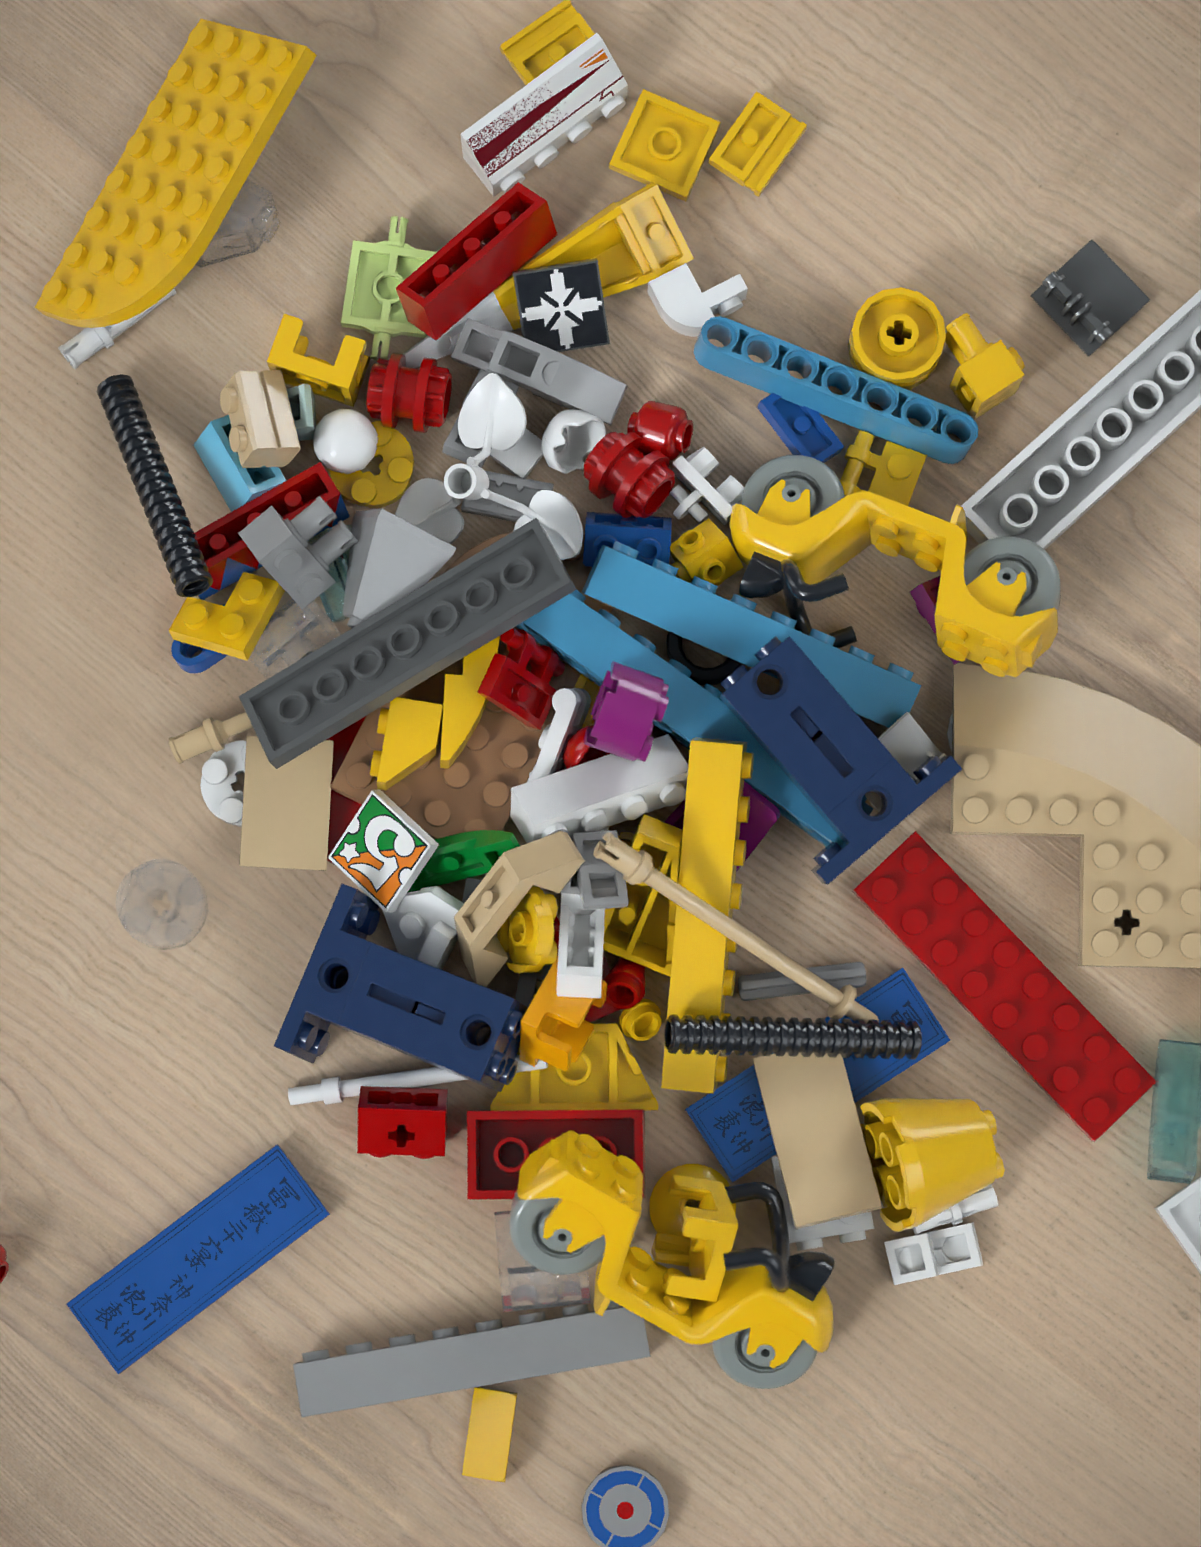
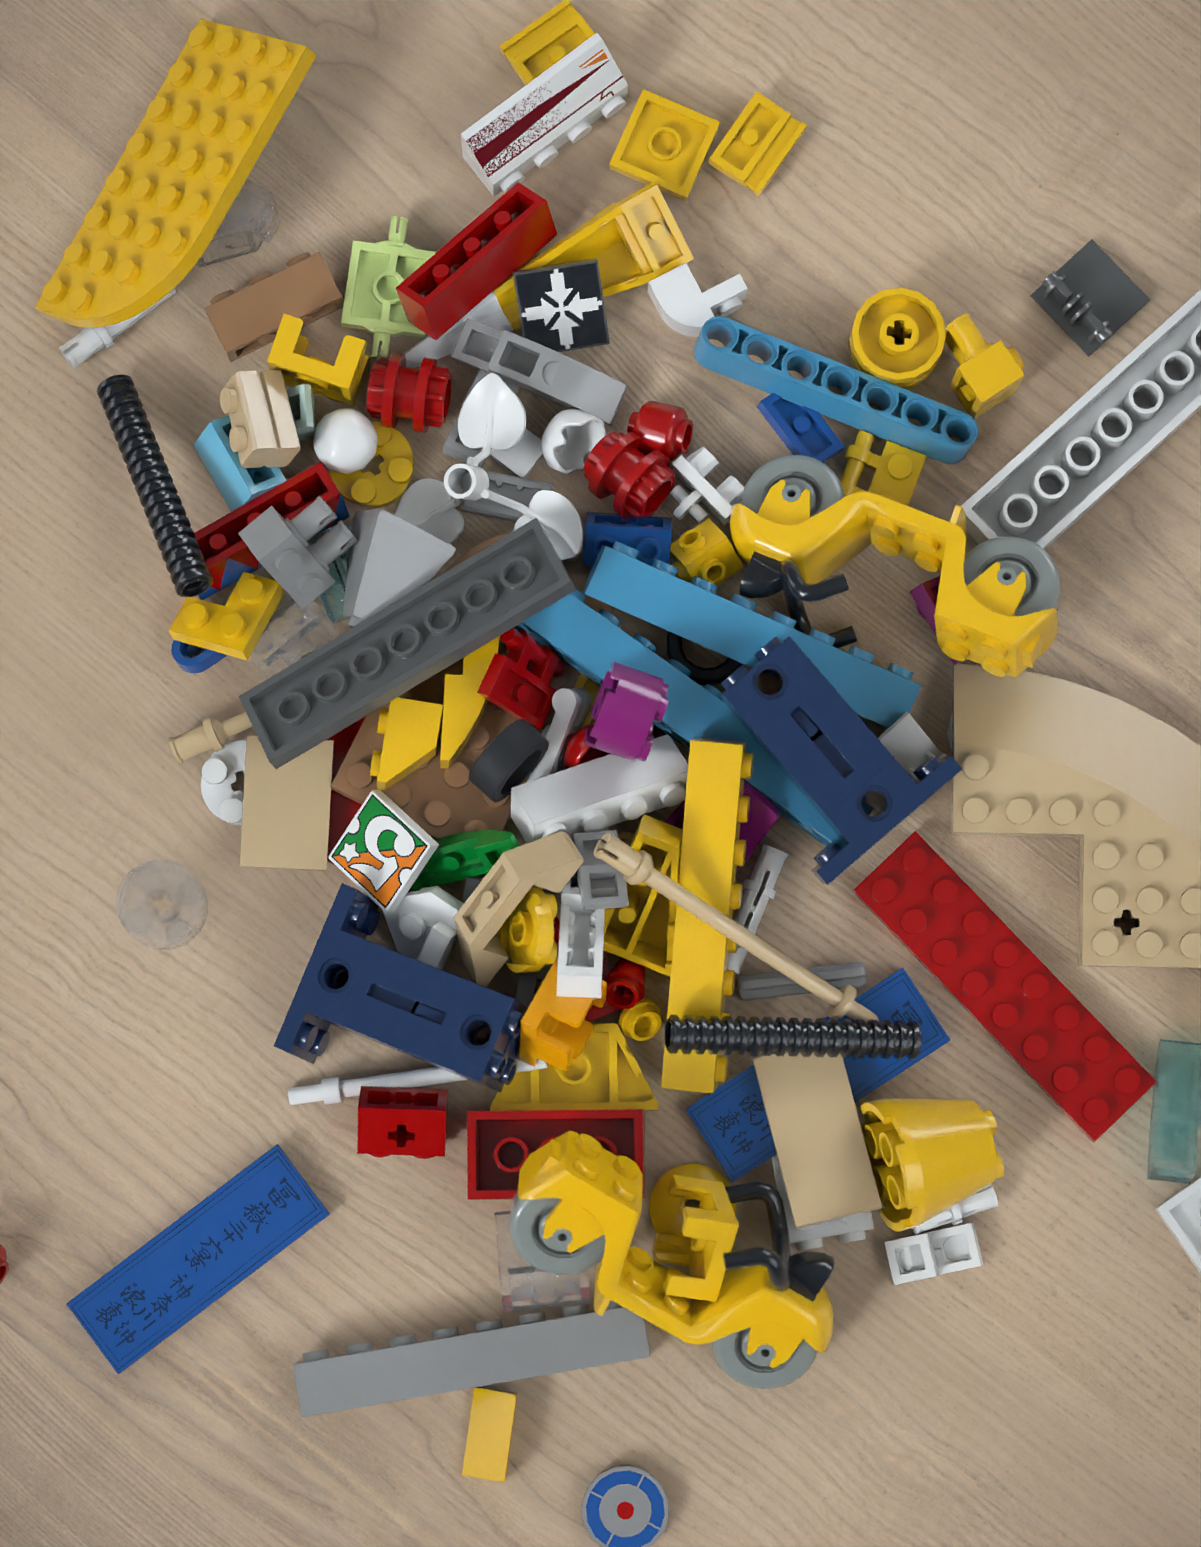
none -> medium nougat brick [204,252,344,362]
none -> black tyre [468,719,549,803]
none -> white pin [728,844,788,975]

